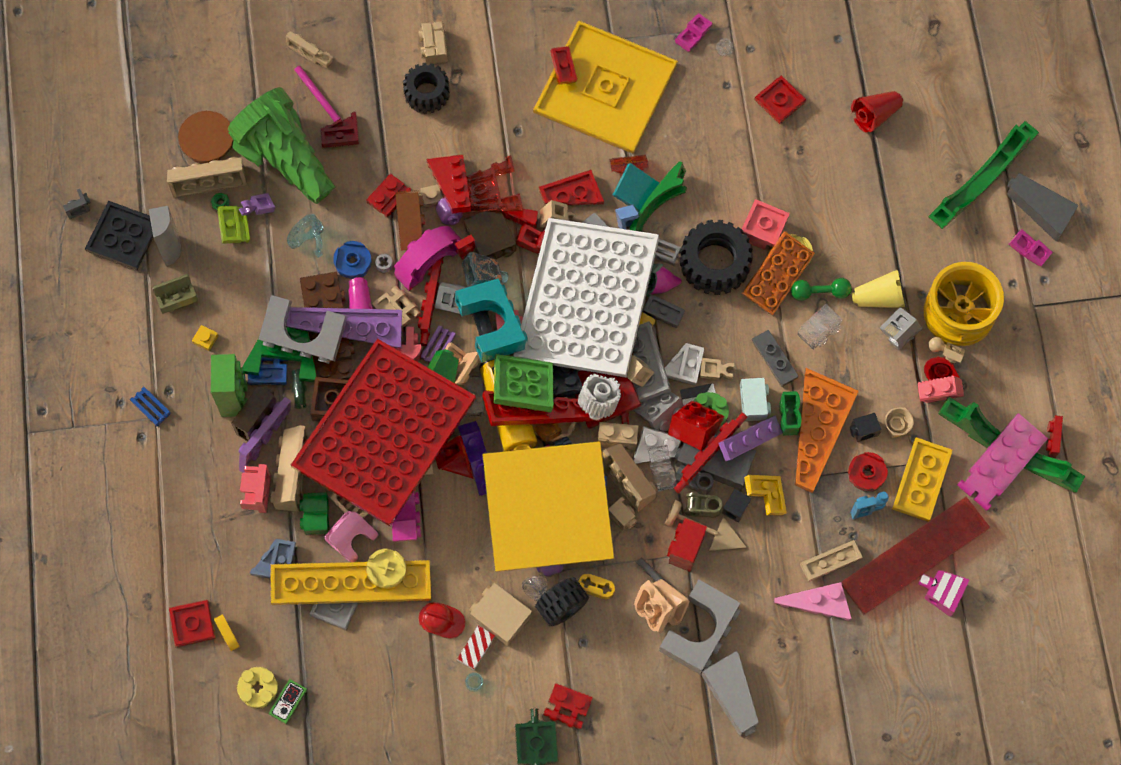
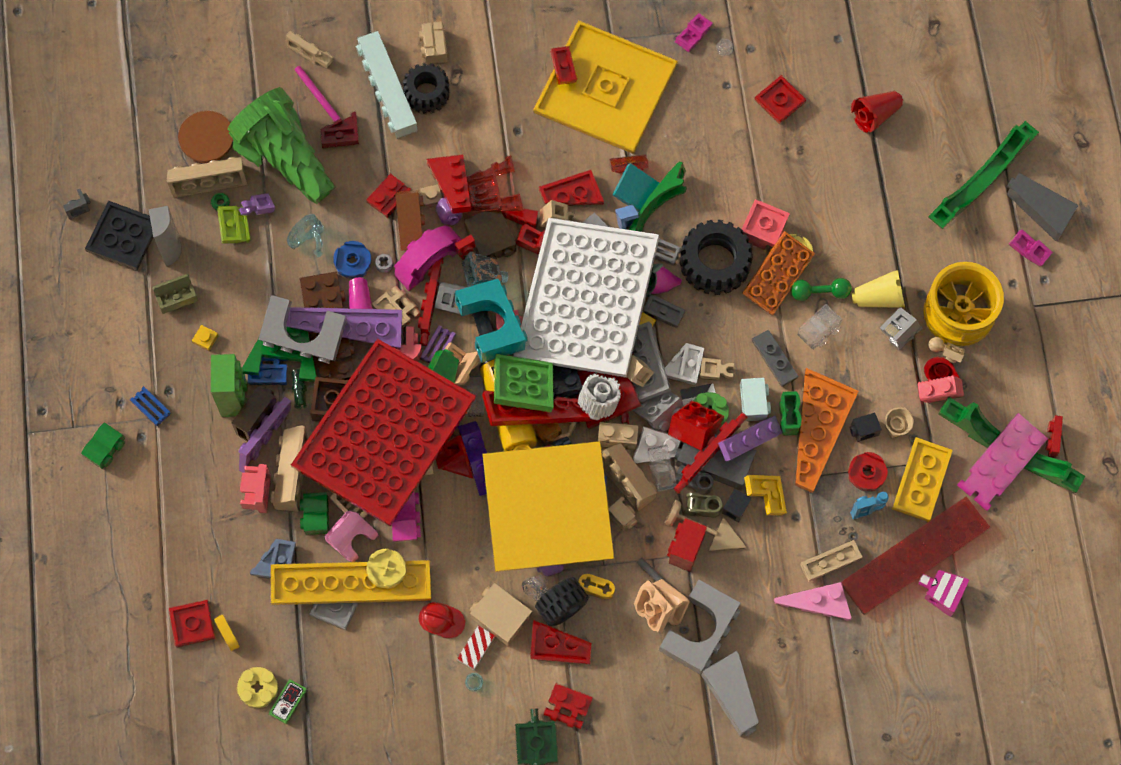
none -> green brick [81,422,125,469]
none -> light aqua brick [356,31,417,138]
none -> red wing [530,620,592,664]

